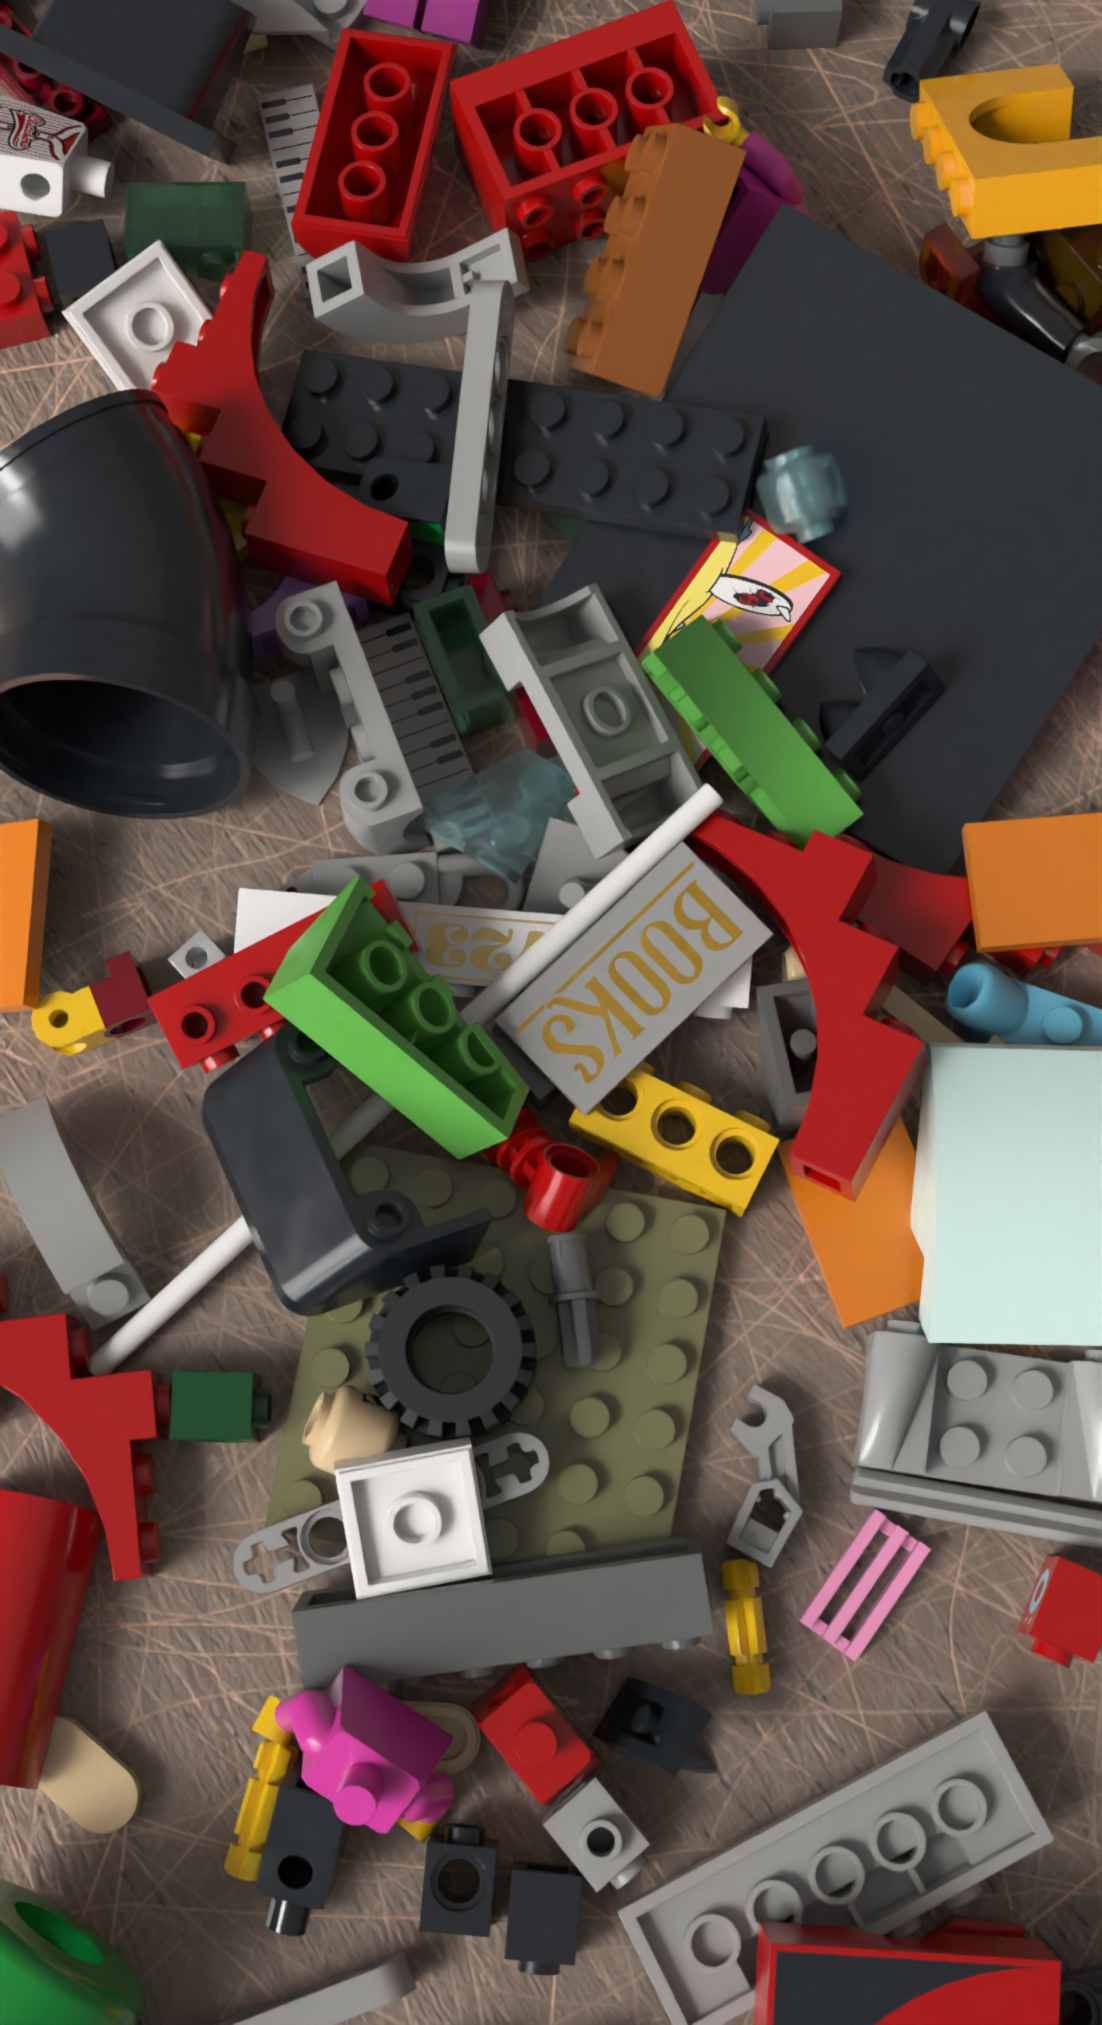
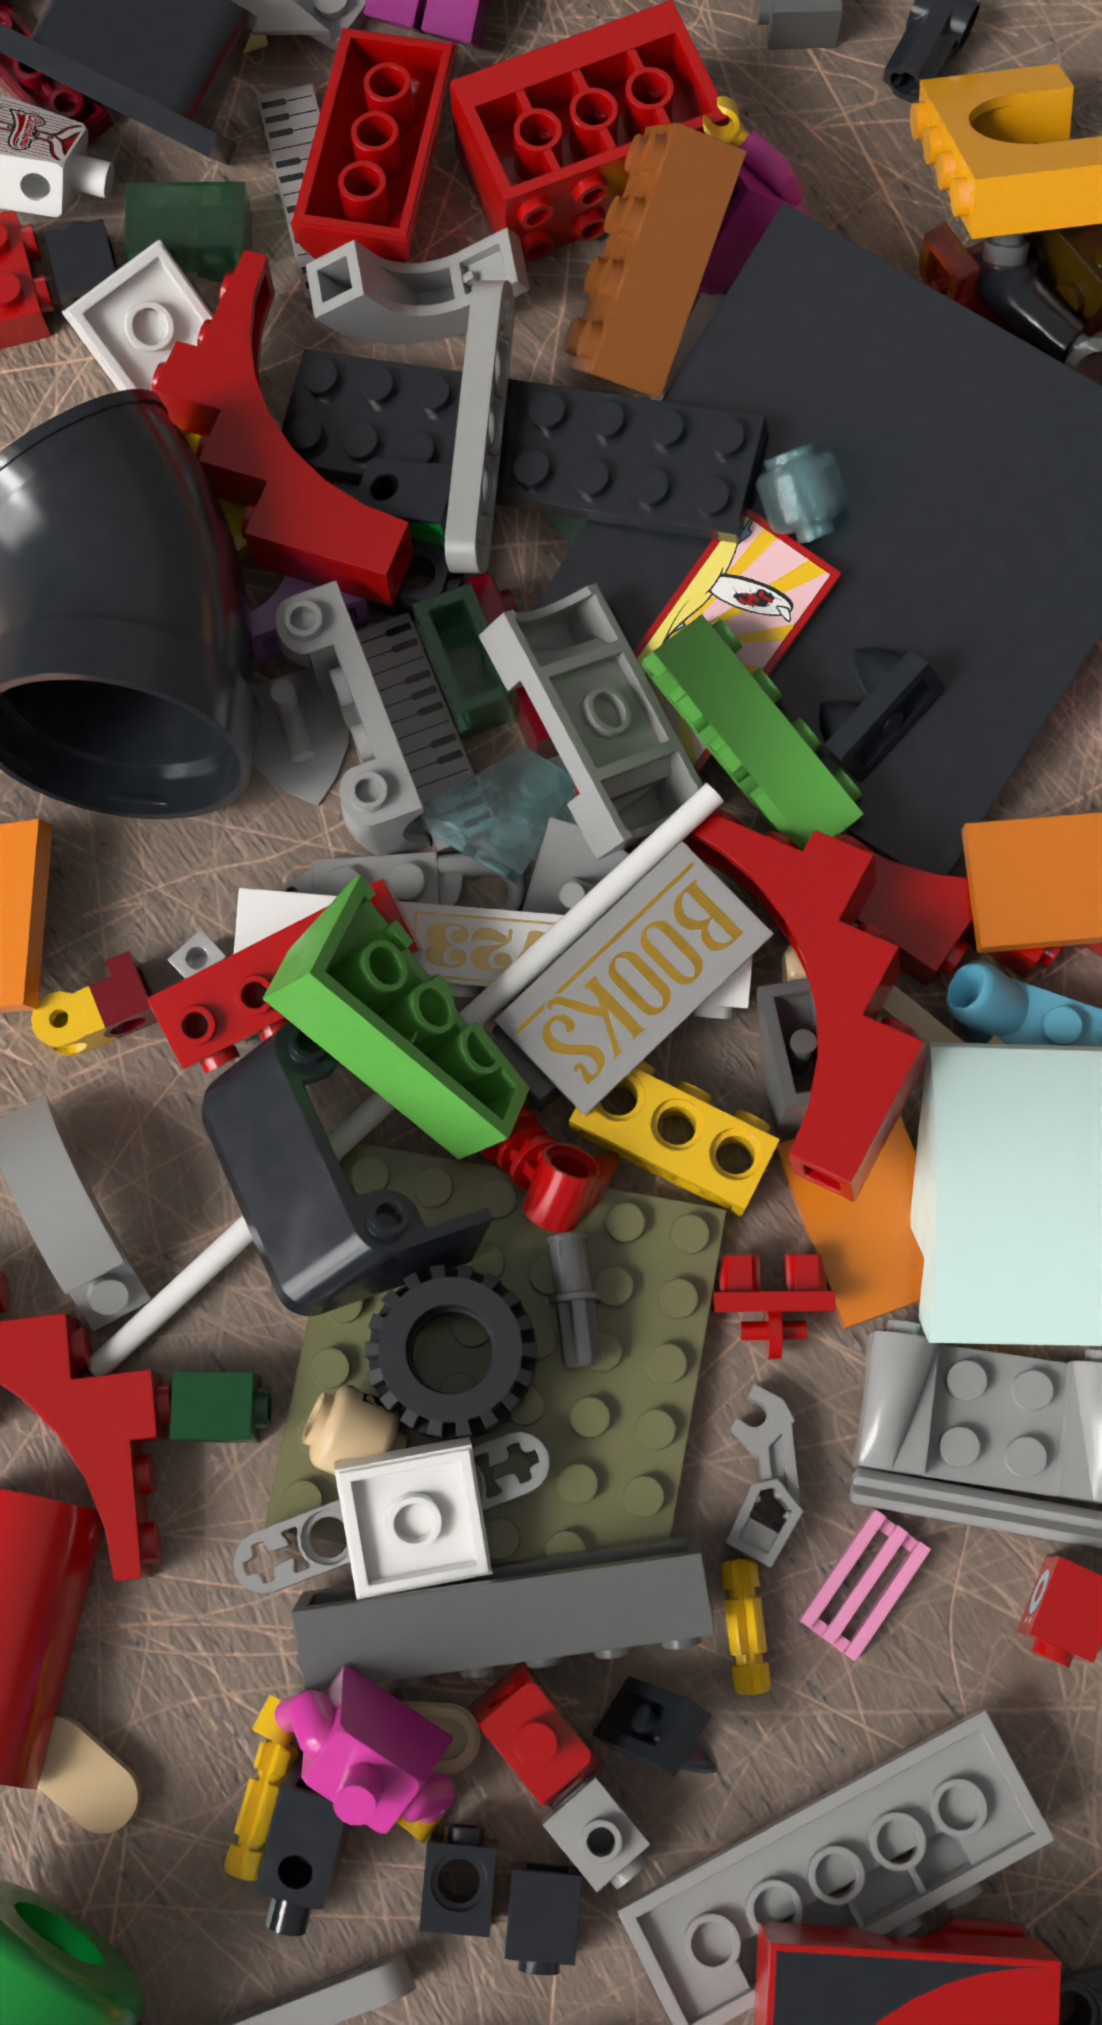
none -> red hips [711,1254,836,1360]

